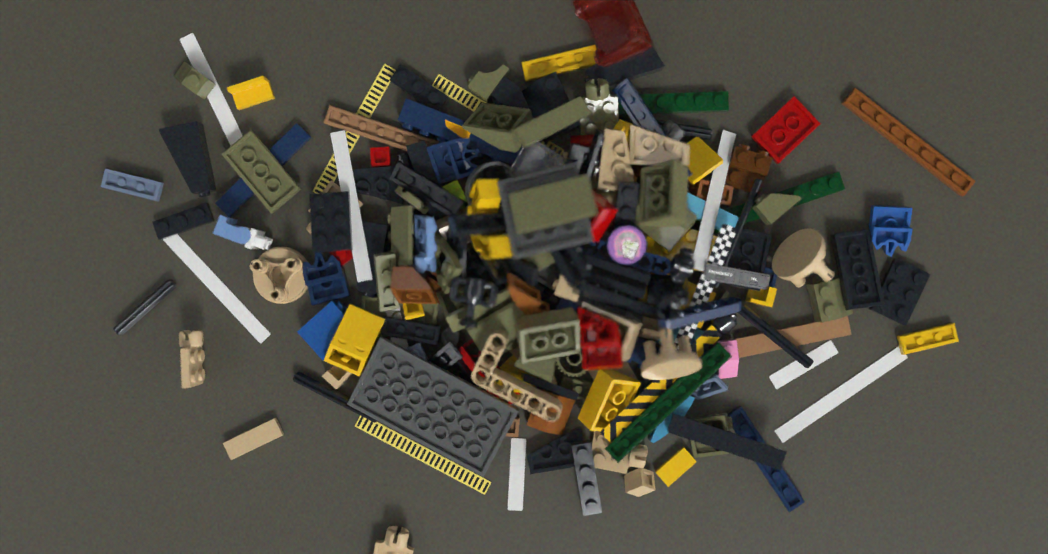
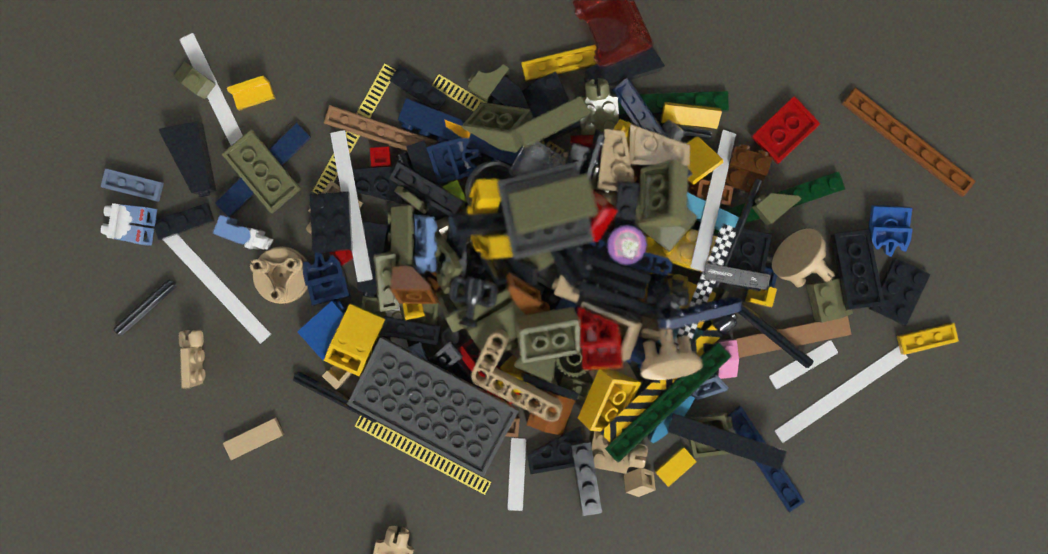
black gear [670,247,695,283] -> none
none -> hips [101,203,157,246]
none -> yellow tile [660,102,722,129]

